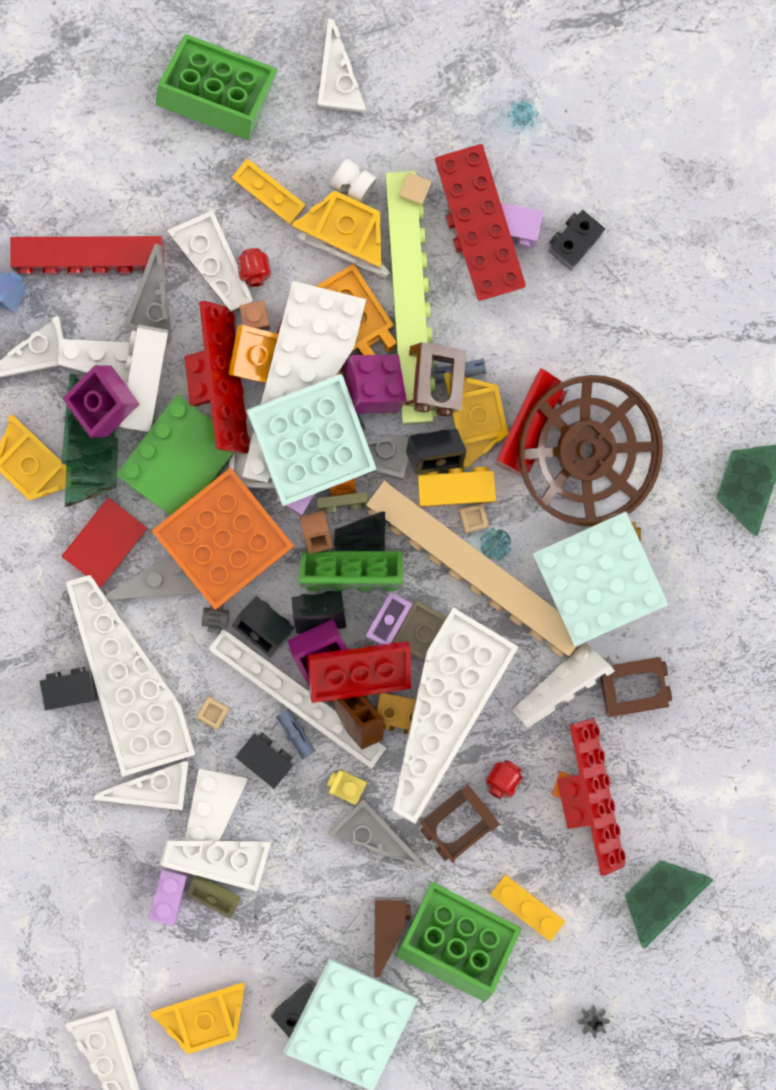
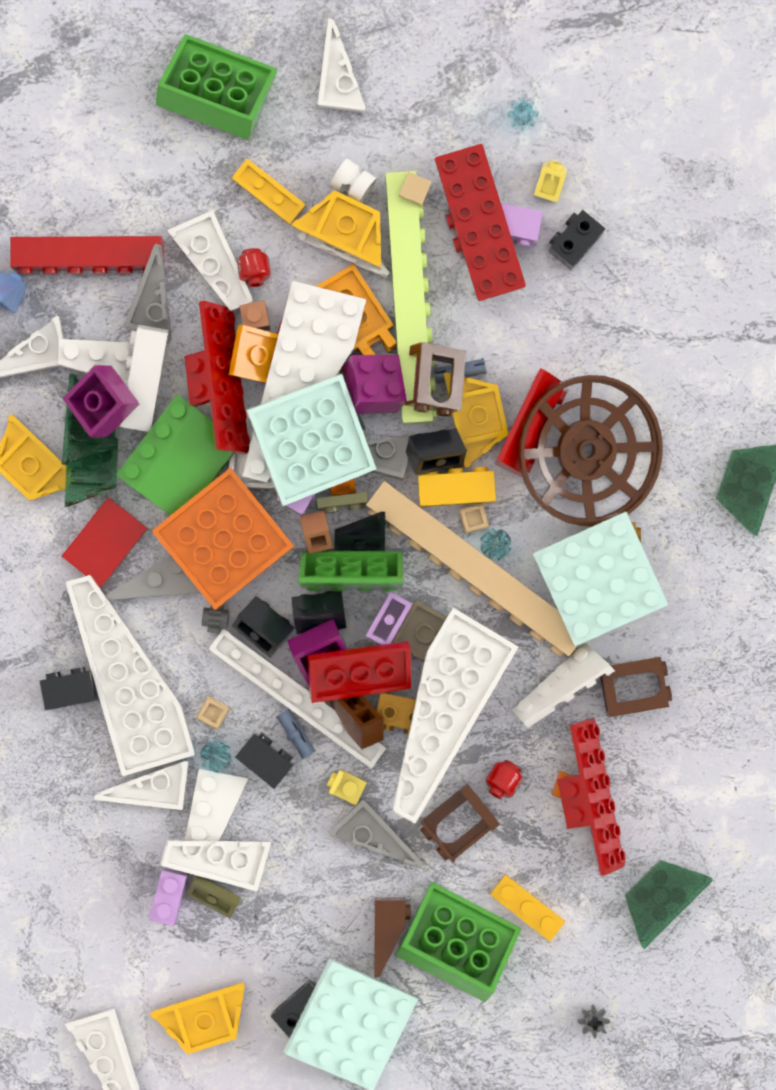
none -> clear light blue gear [200,740,232,773]
none -> light yellow bracket [534,160,567,202]

